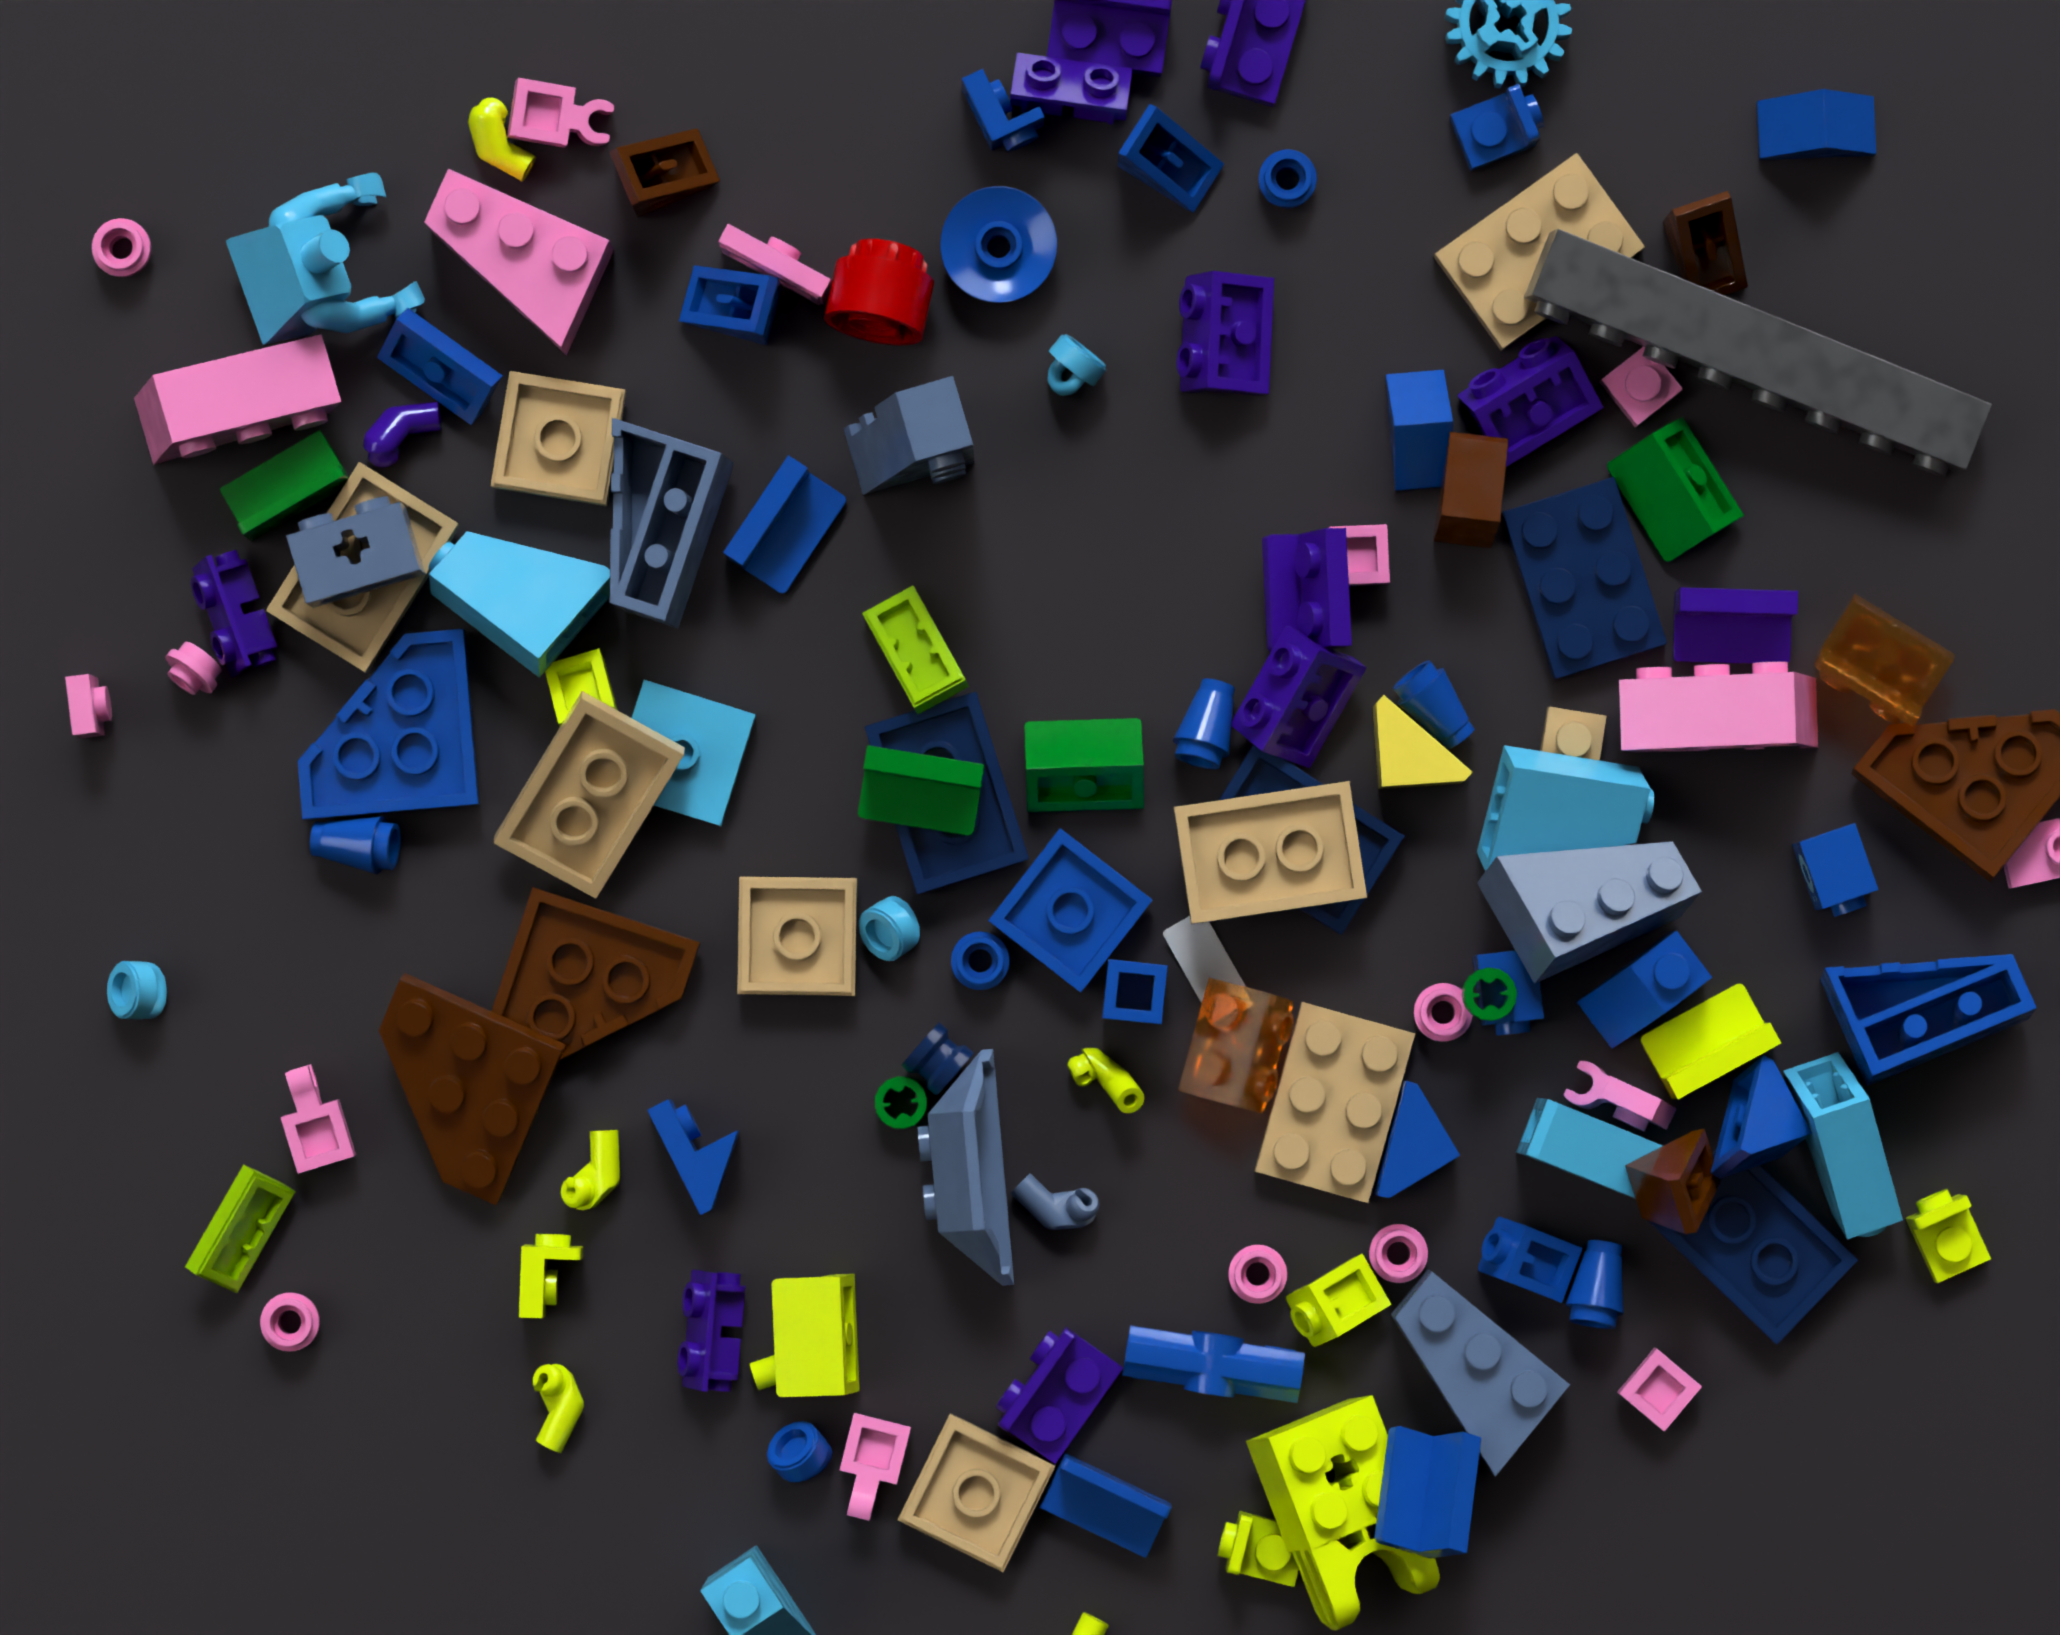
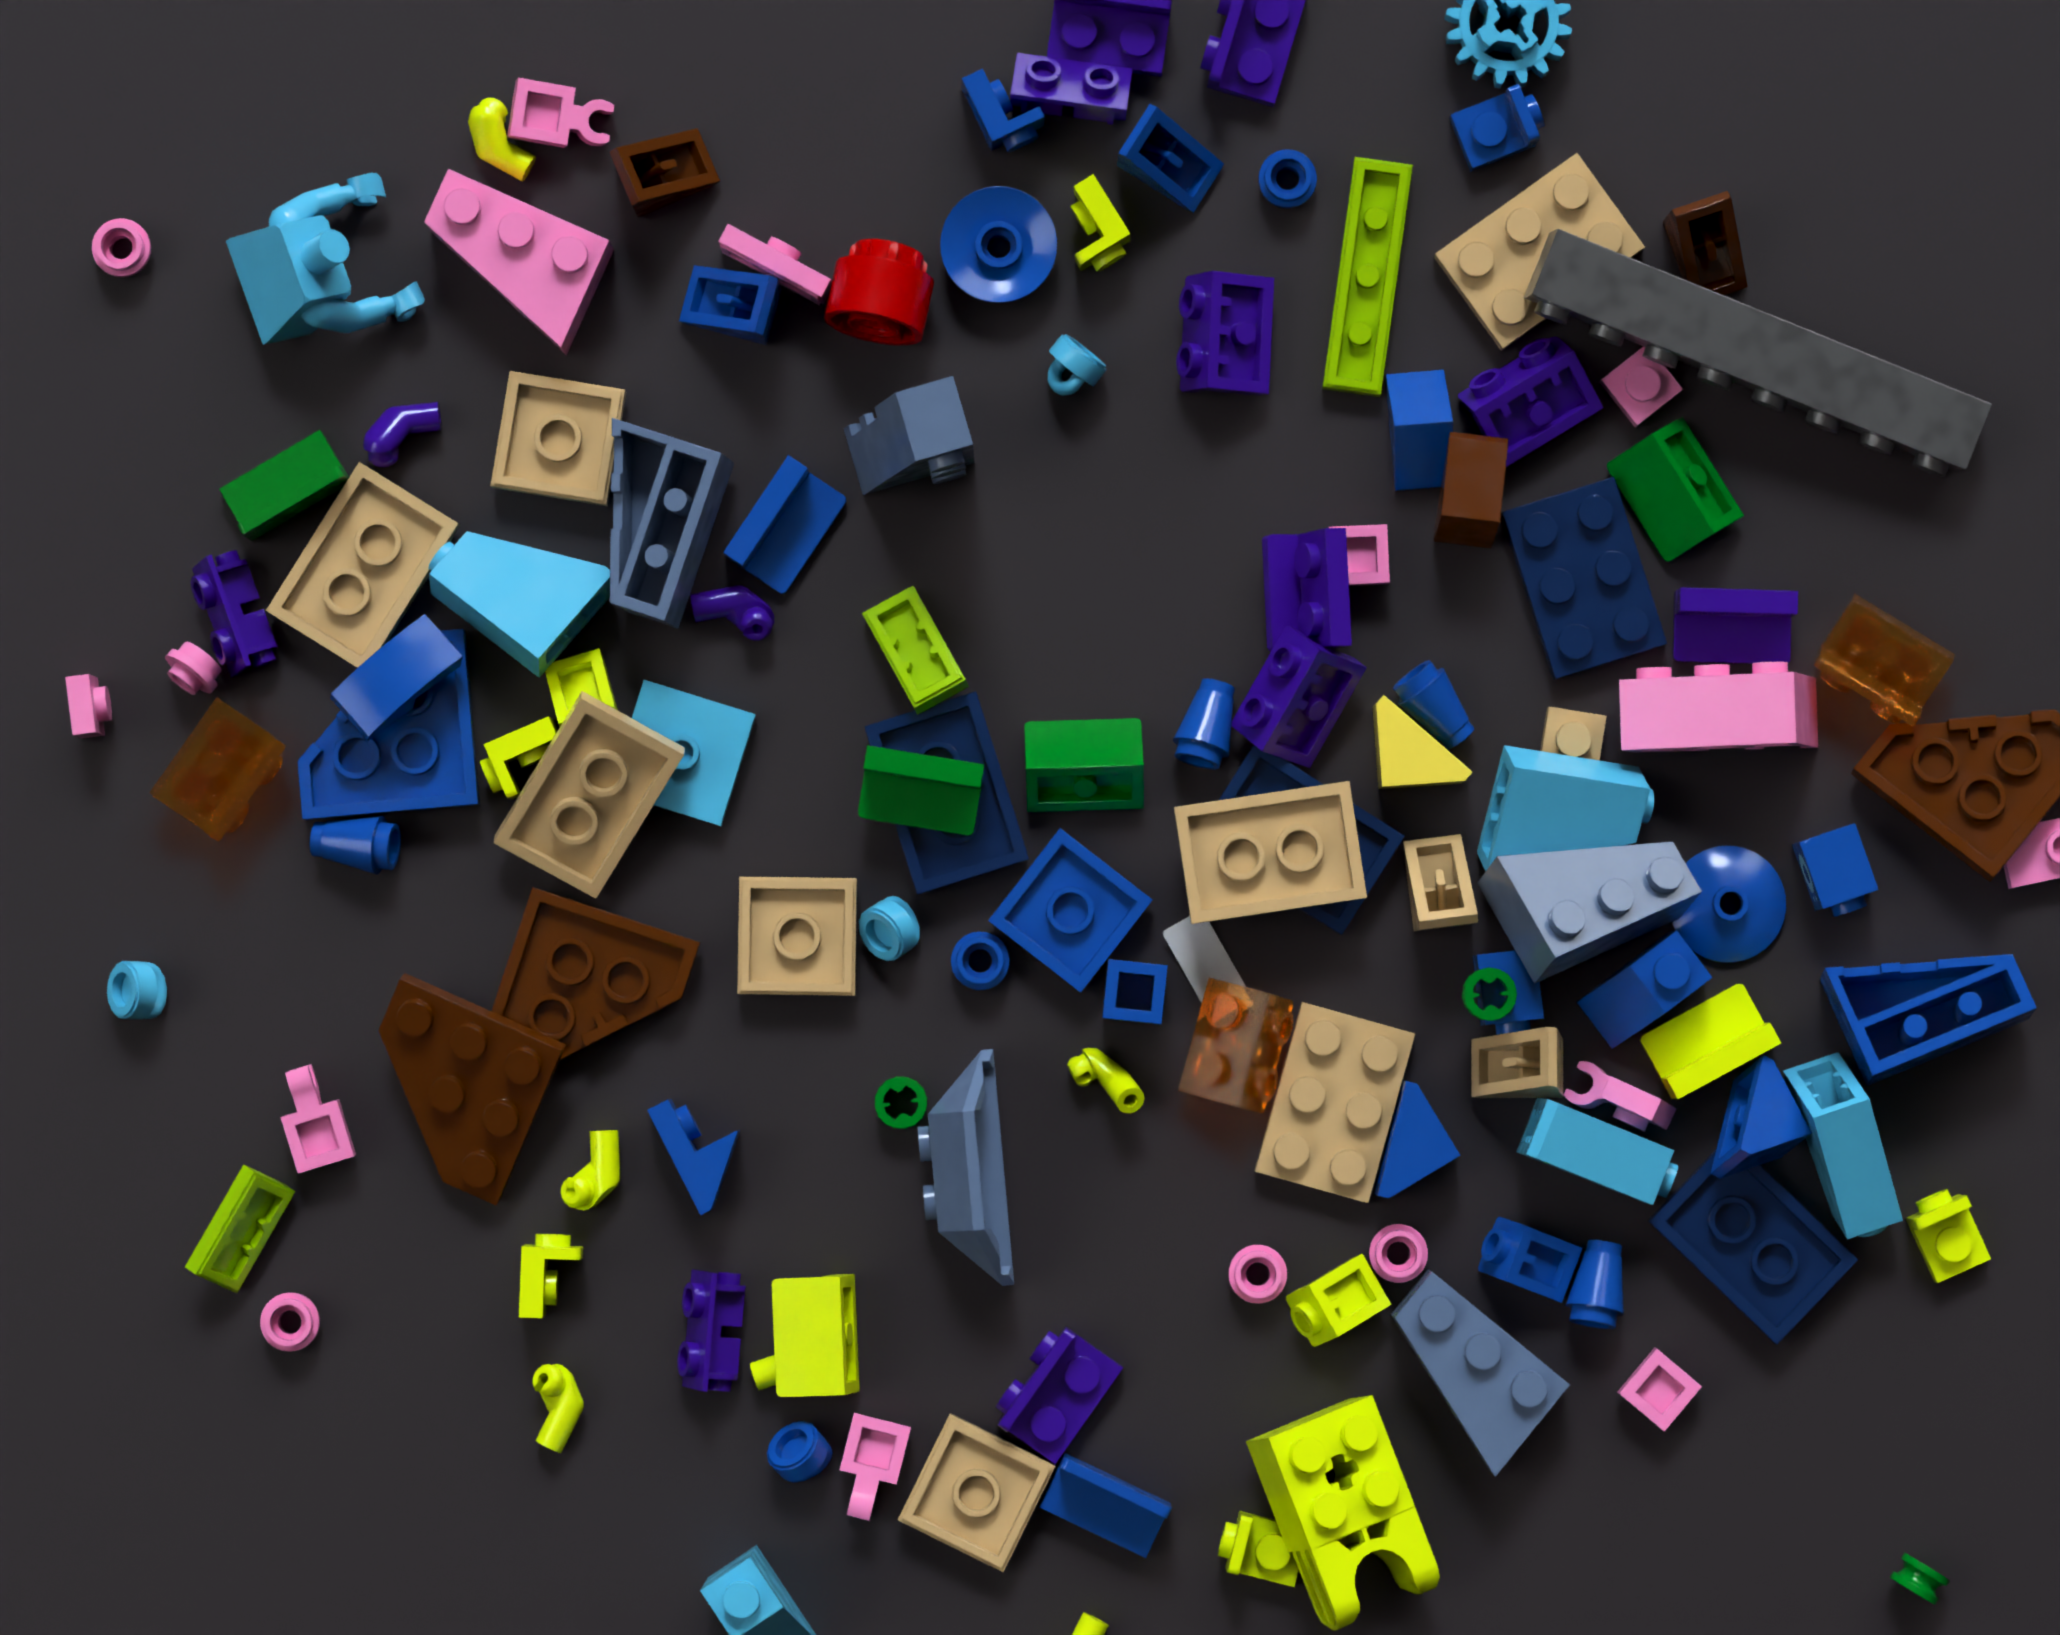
bright pink wedge [134,334,341,465] -> none
sand blue brick [286,496,426,608] -> none
blue plate [377,308,503,425] -> none
dark blue wheel [901,1022,974,1096] -> none
sand blue arm [1010,1173,1100,1230] -> none
blue piece [1122,1325,1305,1403] -> none
blue panel [1375,1426,1481,1558] -> none
bright pink plate [1413,983,1473,1042] -> none
reddish brown slope [1625,1129,1721,1234] -> none
blue slope [1756,89,1876,160] -> none
none -> clear orange bracket [149,697,286,842]
none -> blue slope [330,614,463,741]
none -> neon yellow bracket [480,716,558,800]
none -> dark purple arm [690,585,775,641]
none -> neon yellow bracket [1070,174,1131,272]
none -> lime tile [1322,157,1413,397]
none -> tan slope [1403,834,1478,931]
none -> tan slope [1471,1027,1563,1098]
none -> blue dish [1672,846,1786,963]
none -> green bush [1889,1552,1950,1605]

